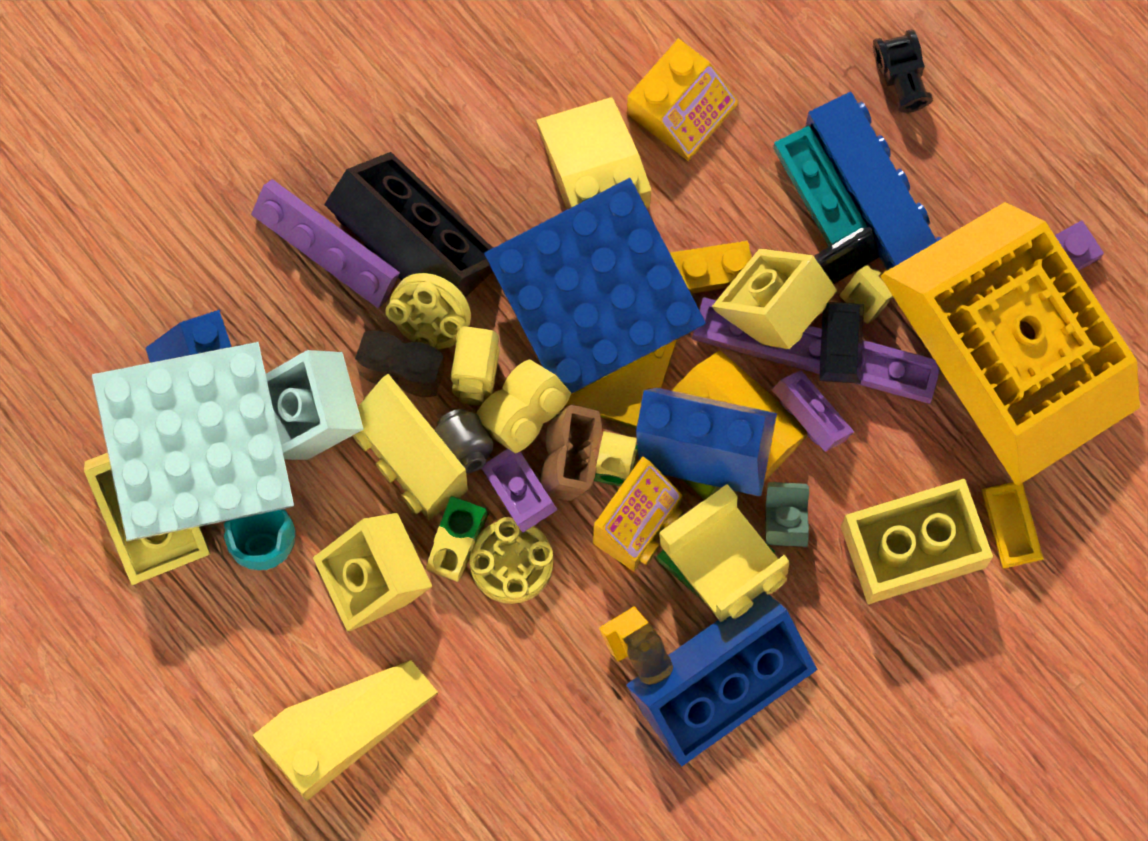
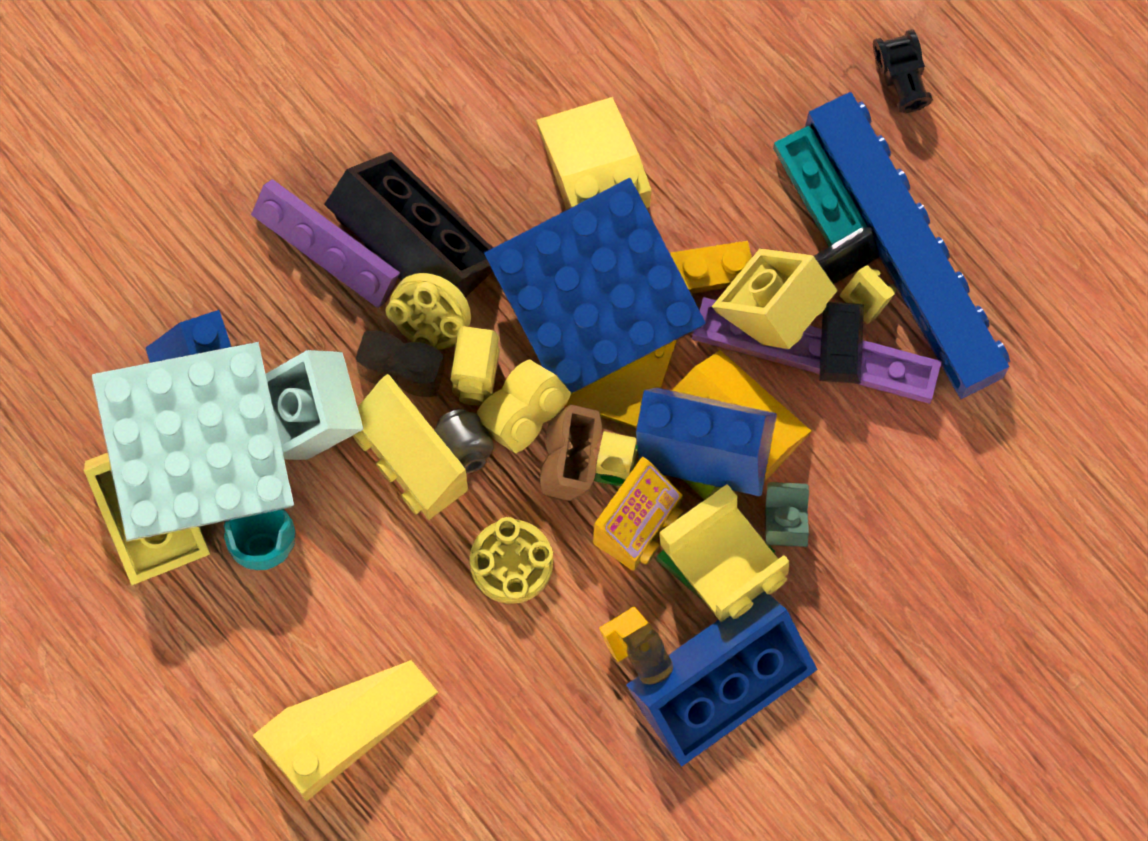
light yellow slope [313,513,432,632] -> none
leg [426,496,489,582] -> none
medium lavender plate [482,449,558,533] -> none
yellow slope [626,38,739,161] -> none
medium lavender plate [772,370,854,452] -> none
light yellow brick [841,478,993,605] -> none
yellow slope [880,202,1140,486] -> none
yellow tile [981,482,1044,569] -> none
medium lavender plate [1055,220,1104,271] -> none

